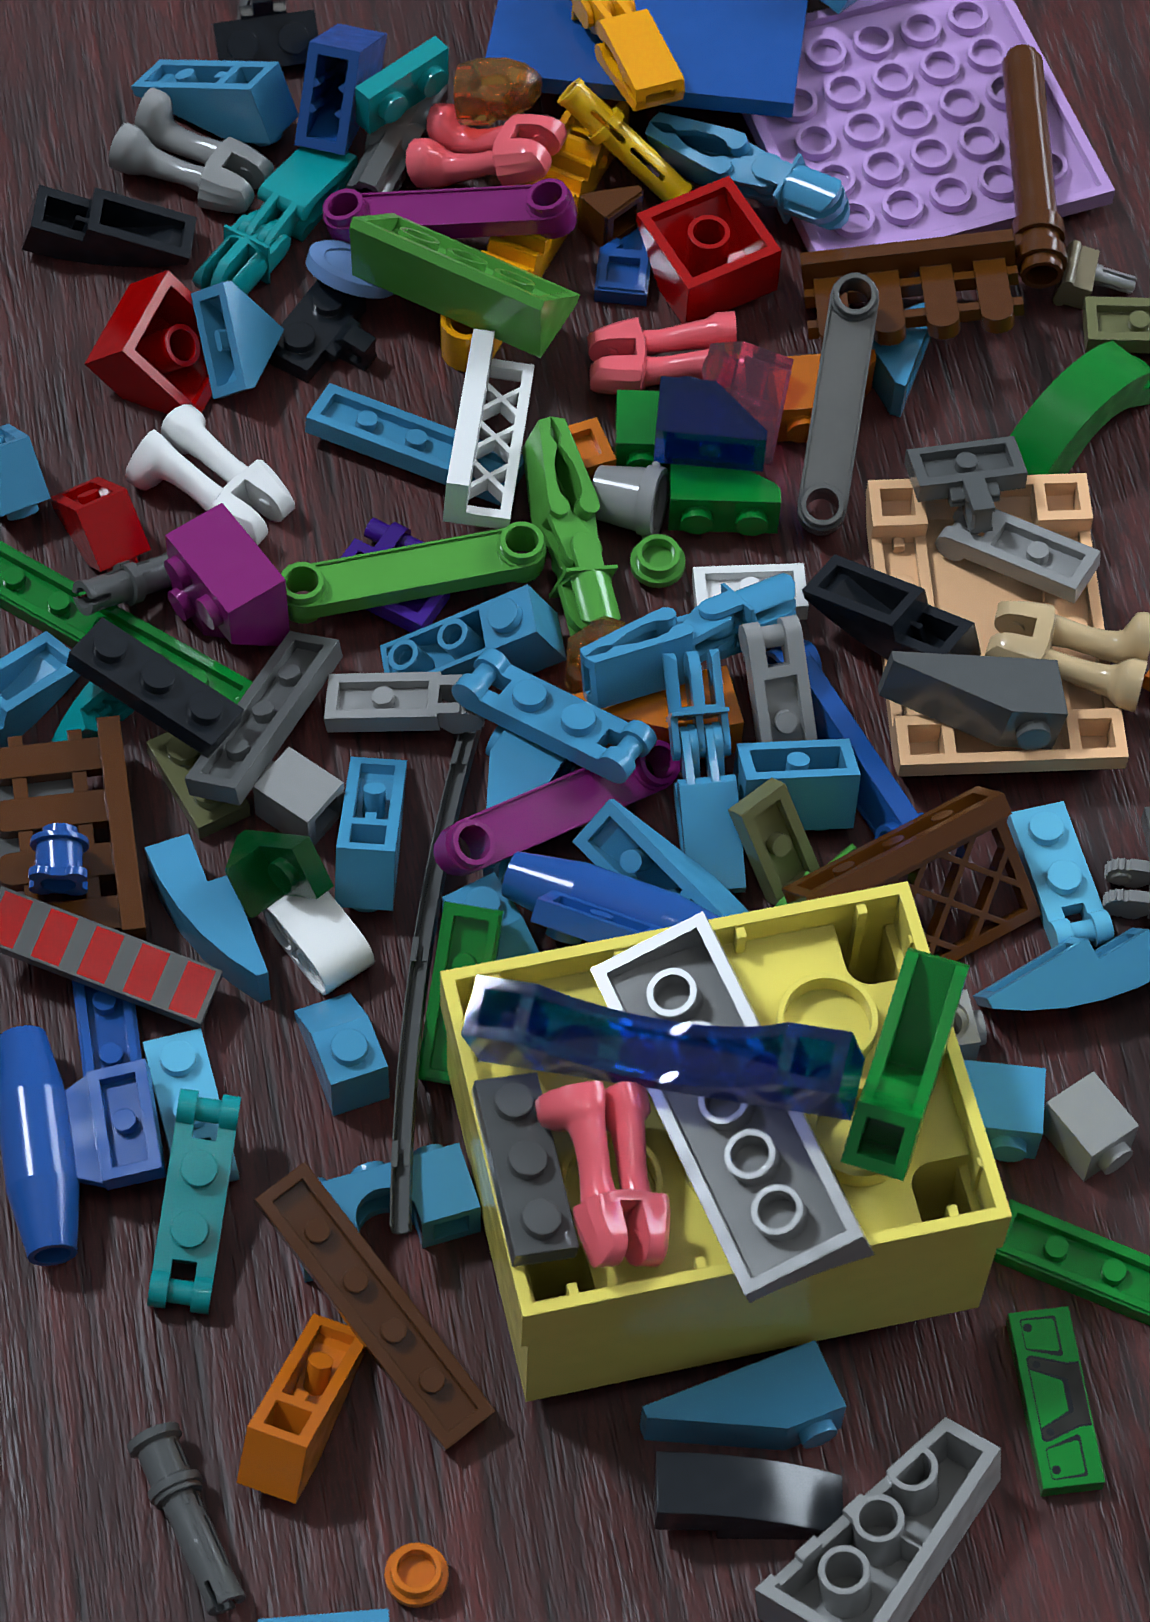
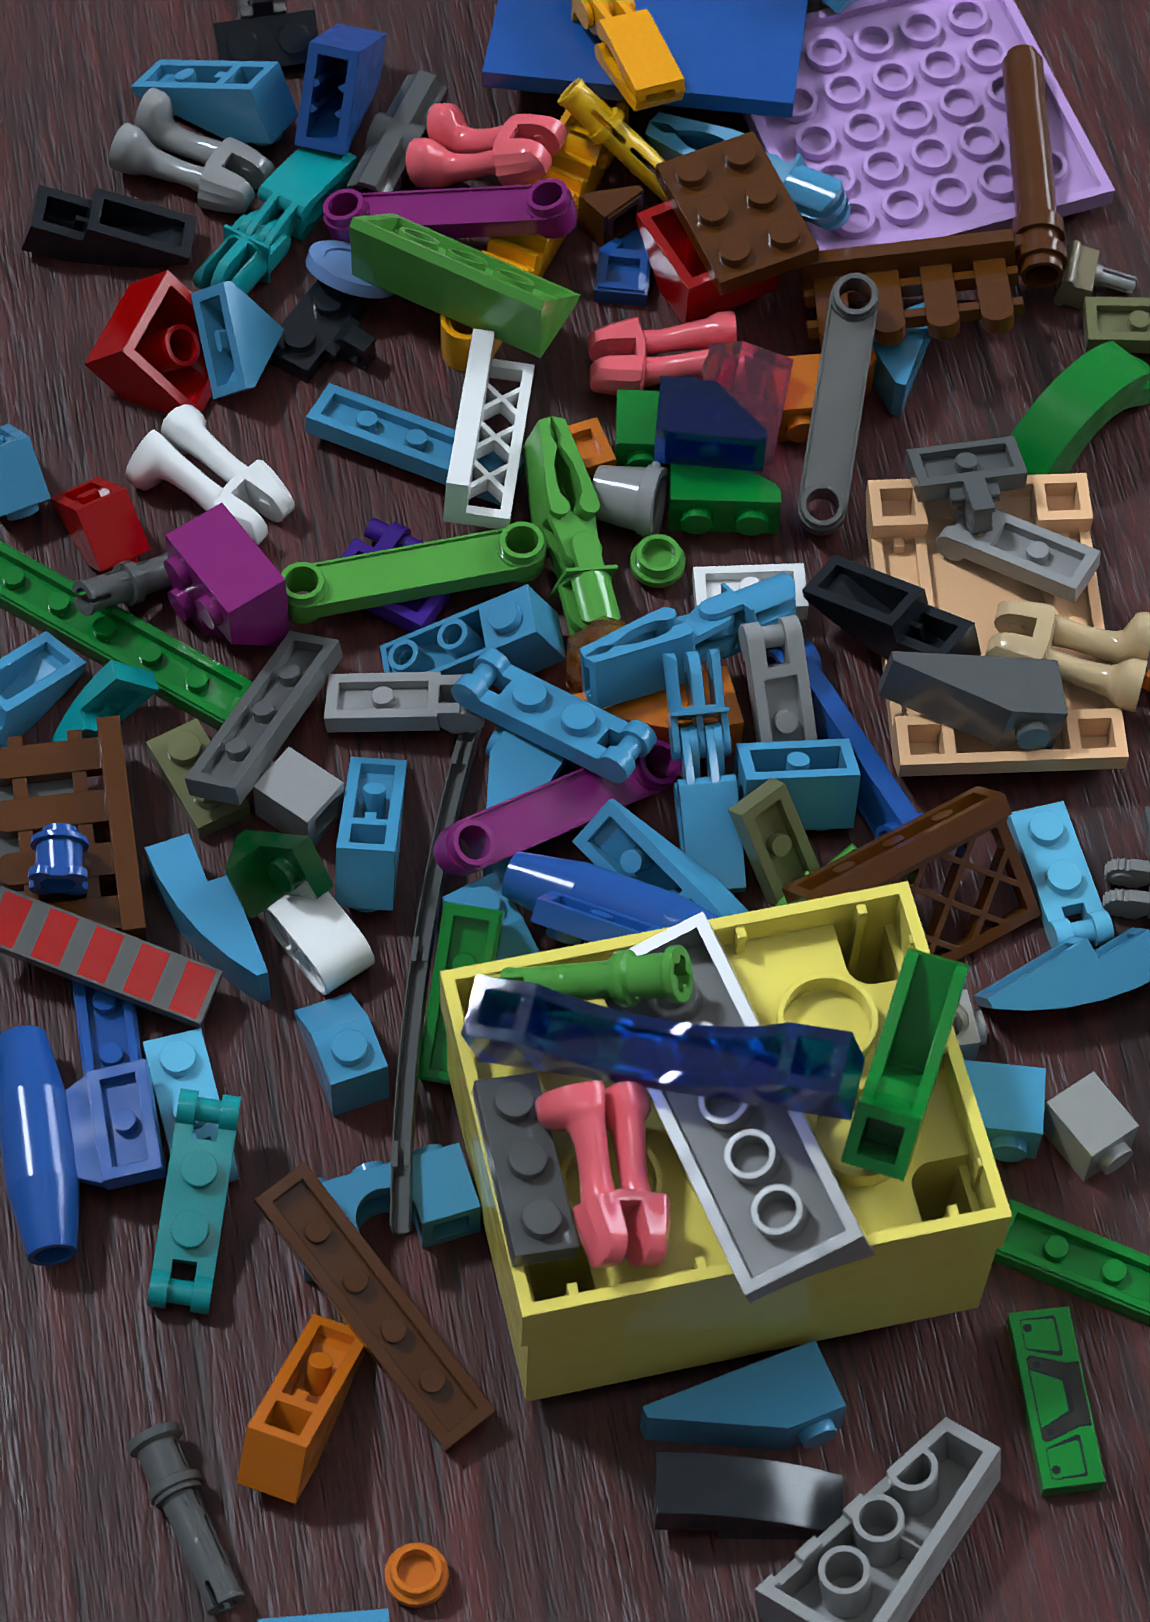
black plate [66,617,244,758] -> none
teal plate [355,36,449,134] -> none
clear orange rock [454,57,543,126] -> none
none -> bright green pin [499,945,693,1008]
none -> reddish brown plate [656,131,819,296]

